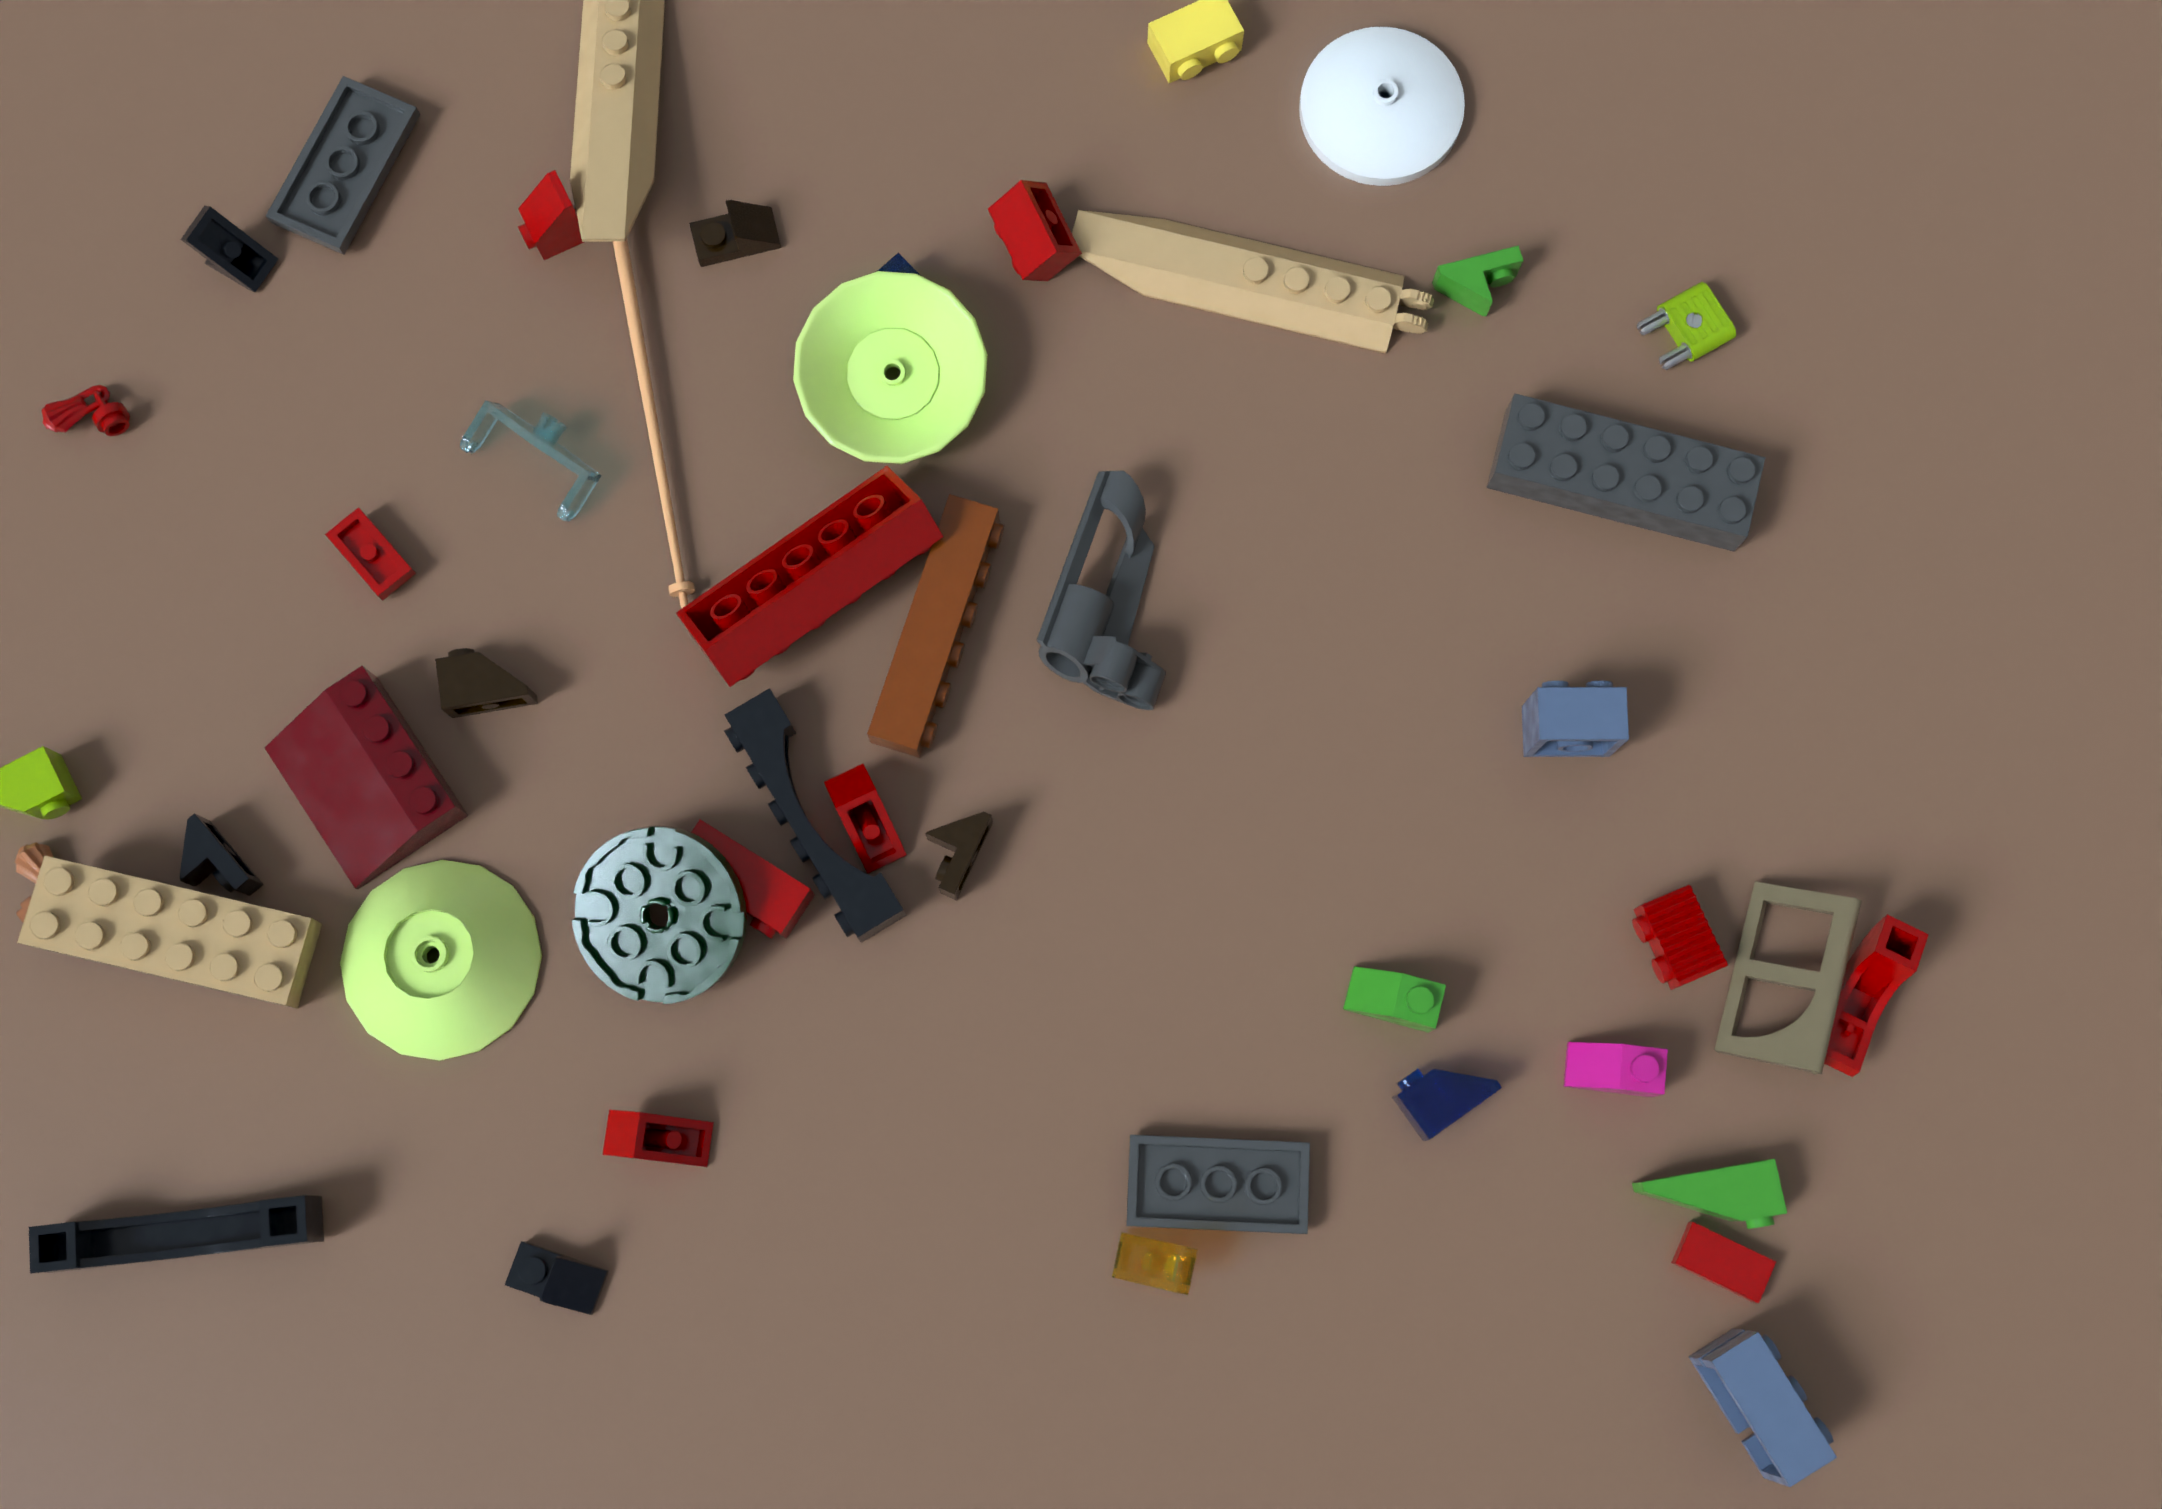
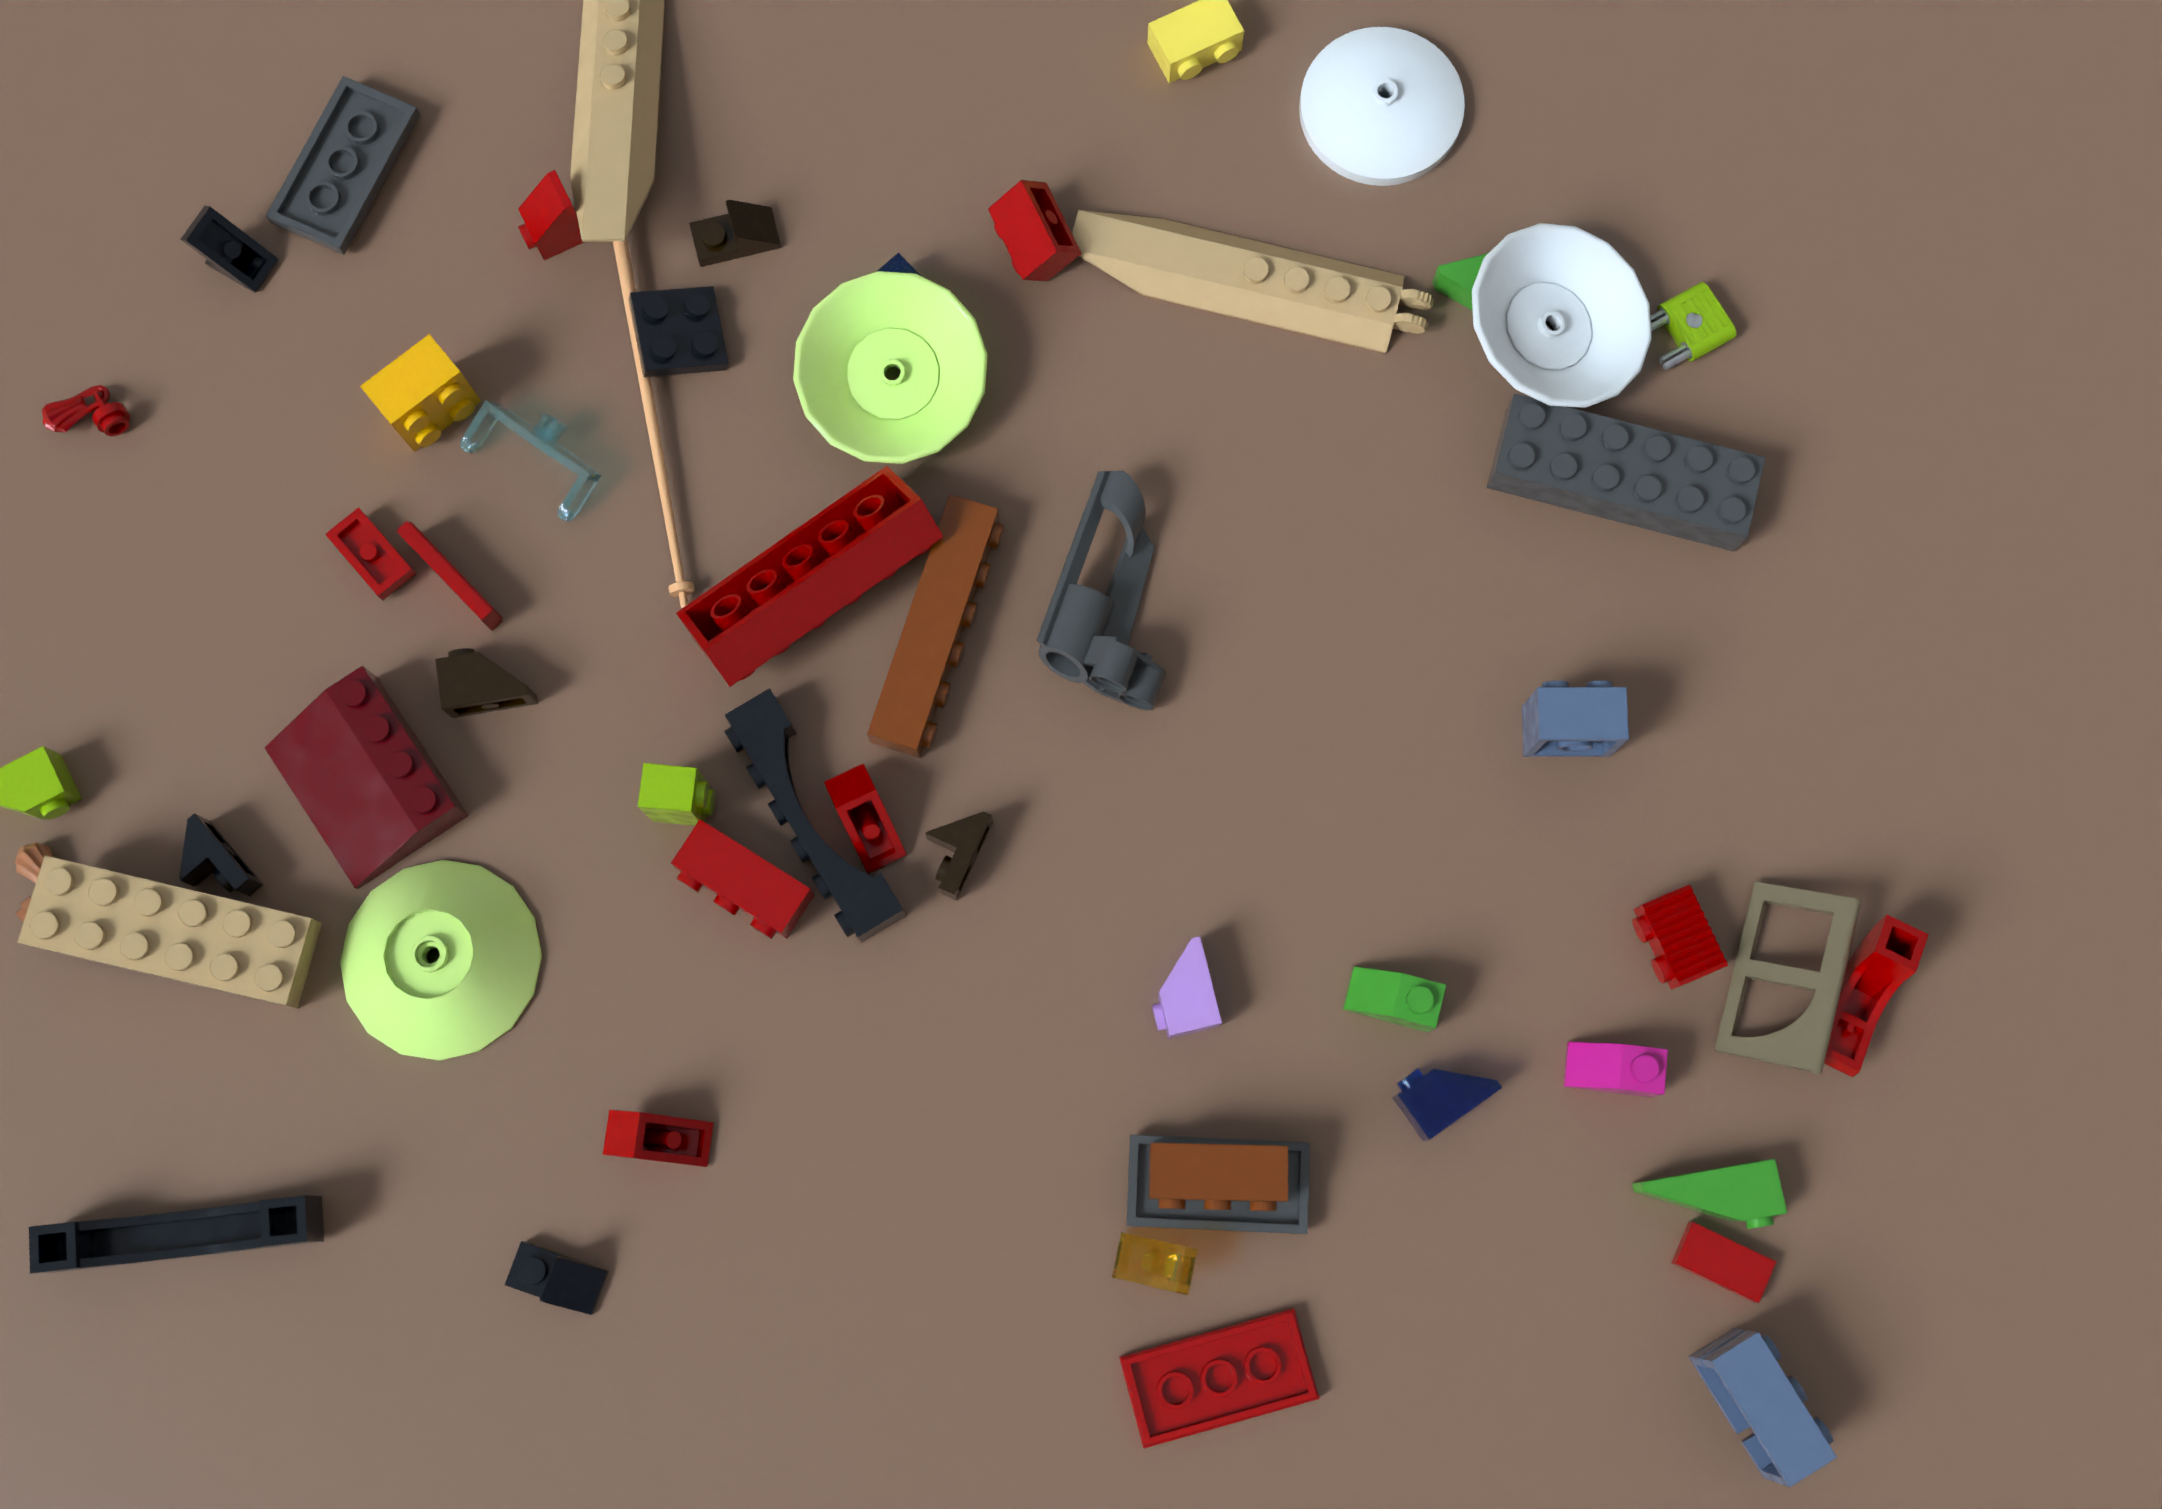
plate [572,826,747,1004] -> none
none -> yellow brick [360,334,481,452]
none -> red tile [396,521,503,631]
none -> black plate [628,286,729,377]
none -> lime brick [637,763,715,826]
none -> red tile [1119,1308,1320,1448]
none -> dark orange brick [1149,1143,1288,1211]
none -> lavender slope [1152,936,1222,1039]
none -> white dish [1472,223,1652,408]

